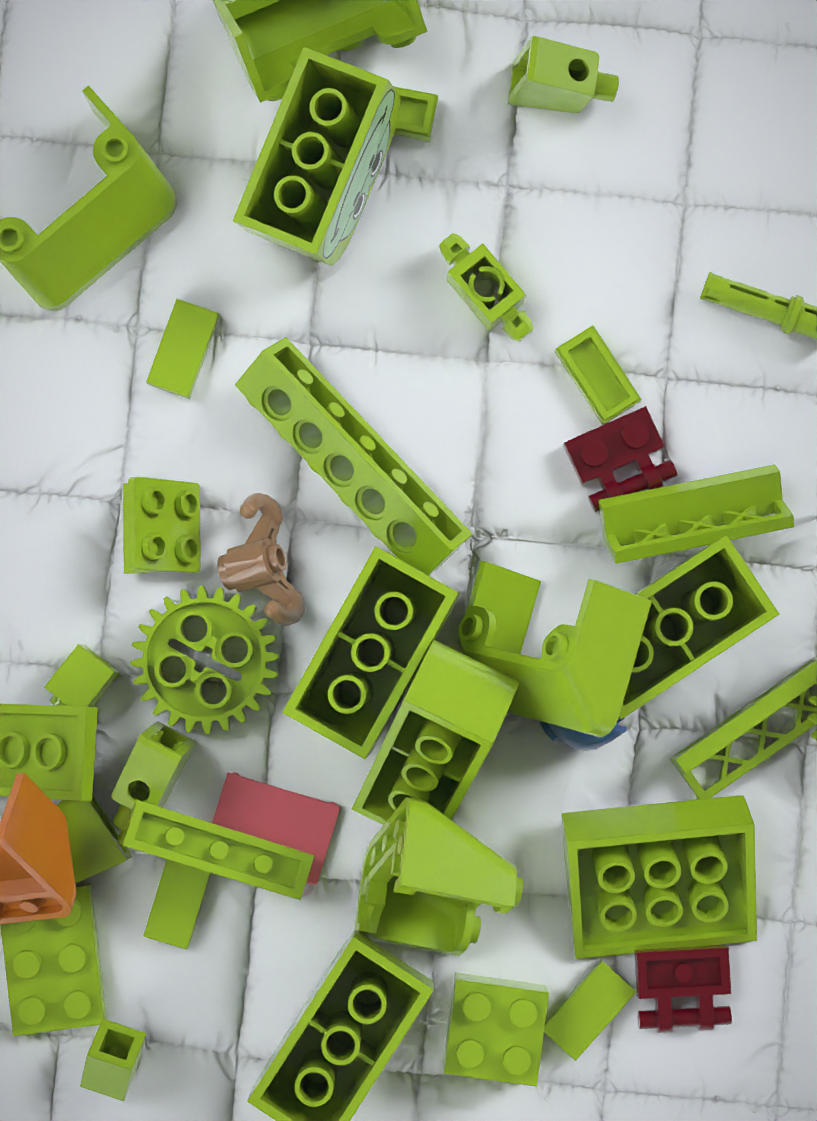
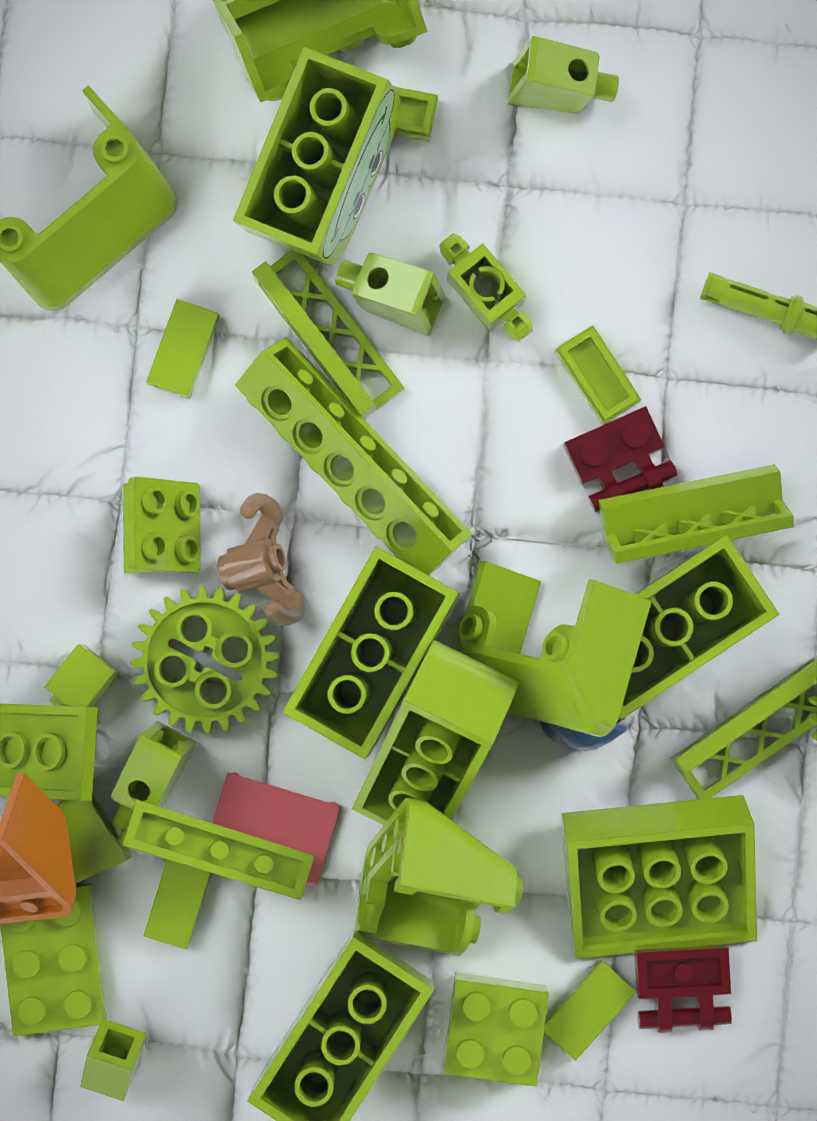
none -> lime fence [251,250,405,420]
none -> lime torso [335,253,446,336]

